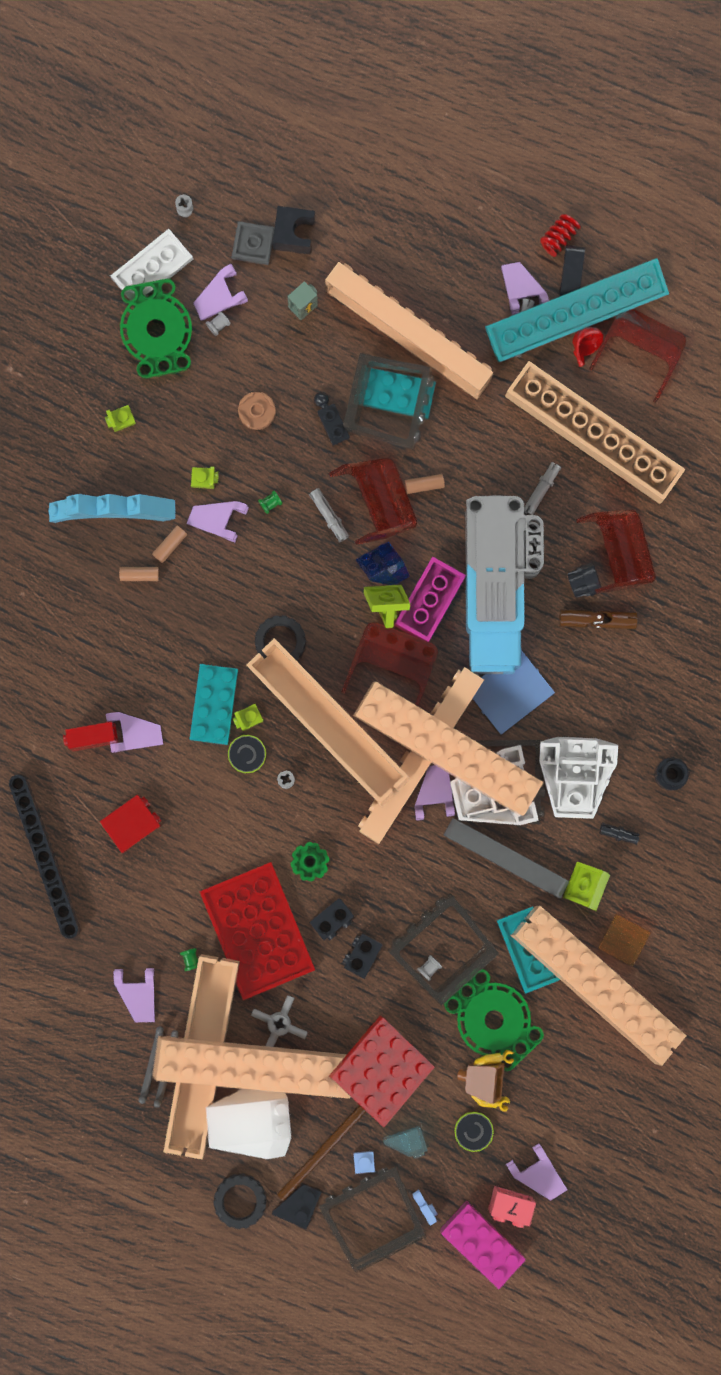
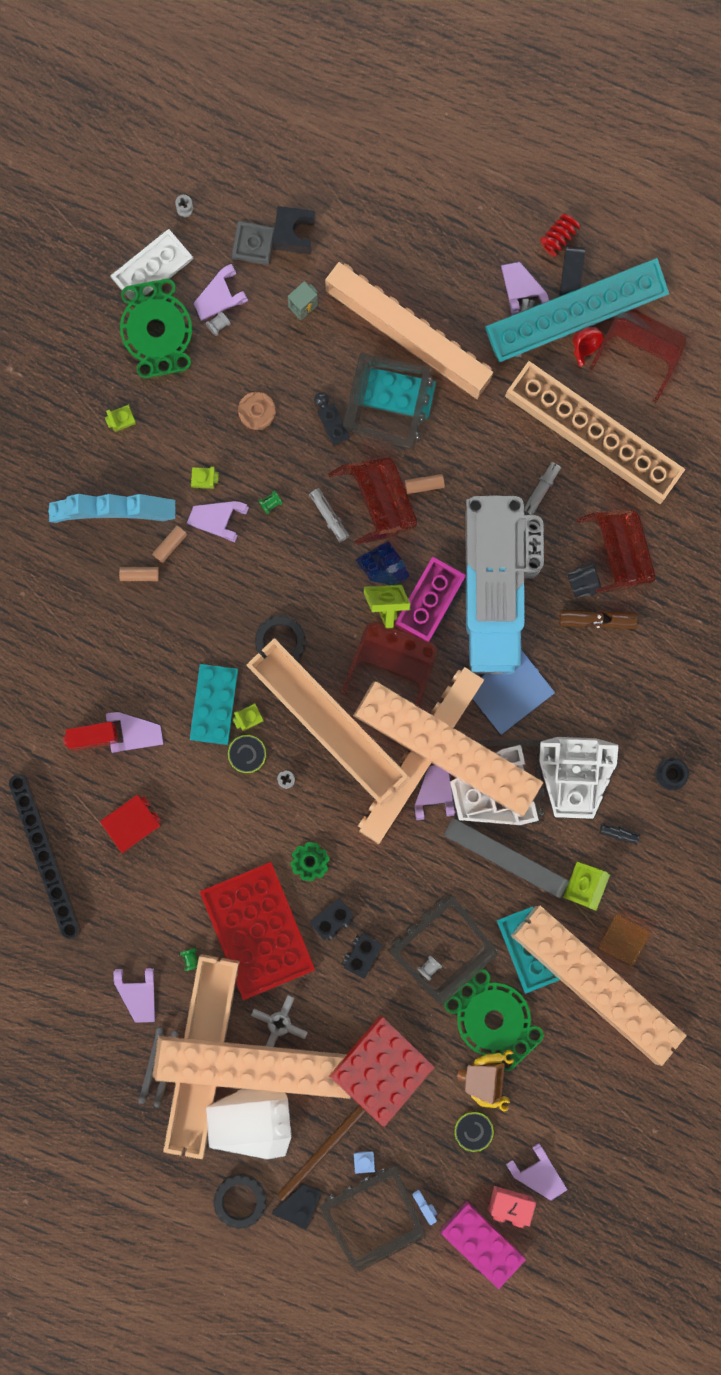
clear light blue slope [383,1126,428,1158] -> none

